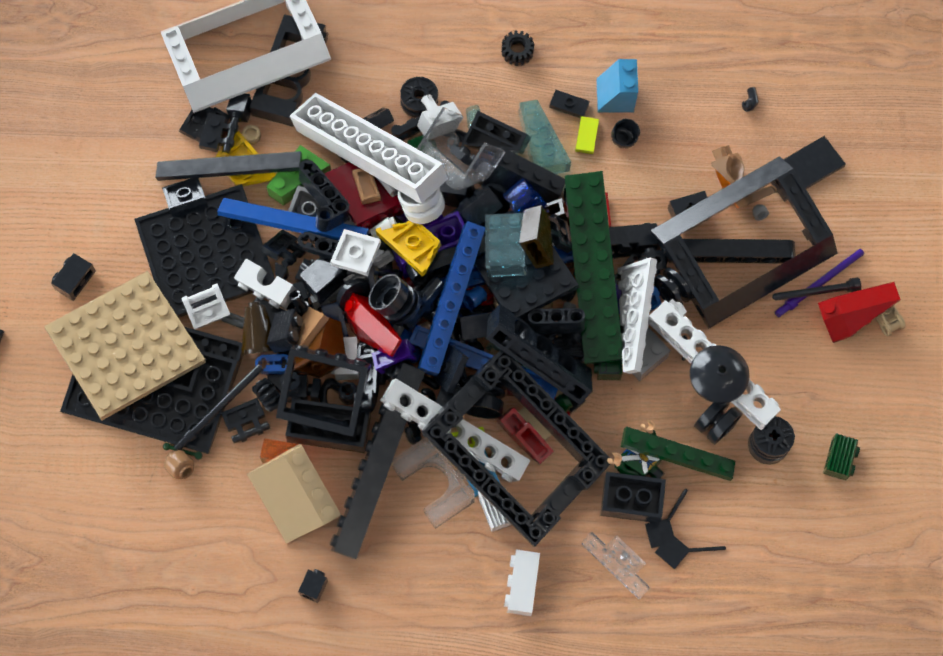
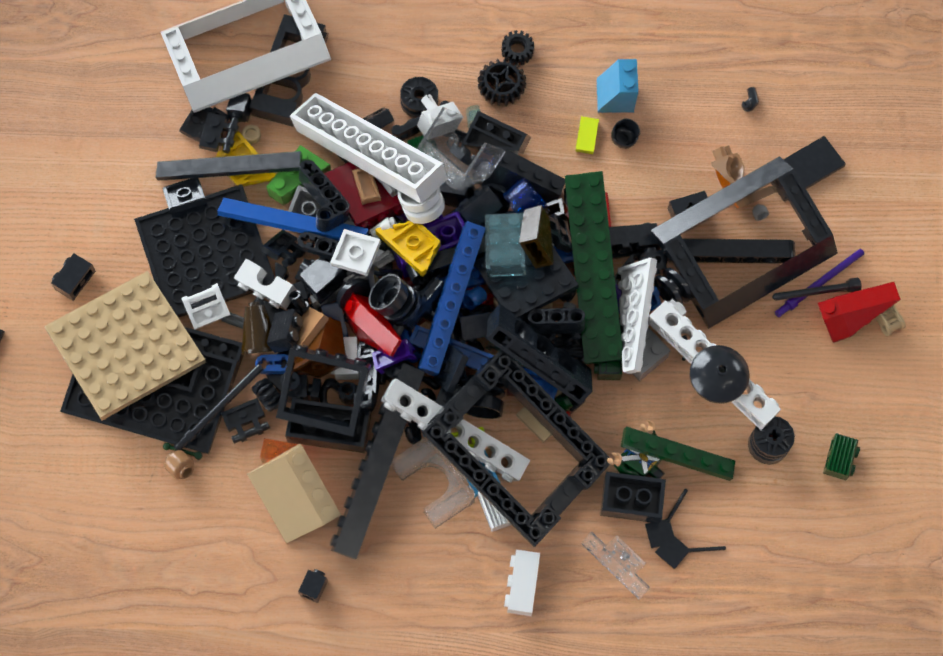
red slope [496,408,554,464] -> none
clear light blue wedge [518,100,571,174] -> none
black plate [549,89,590,118] -> none
black wheel [694,402,743,445] -> none
none -> black gear [477,58,527,106]

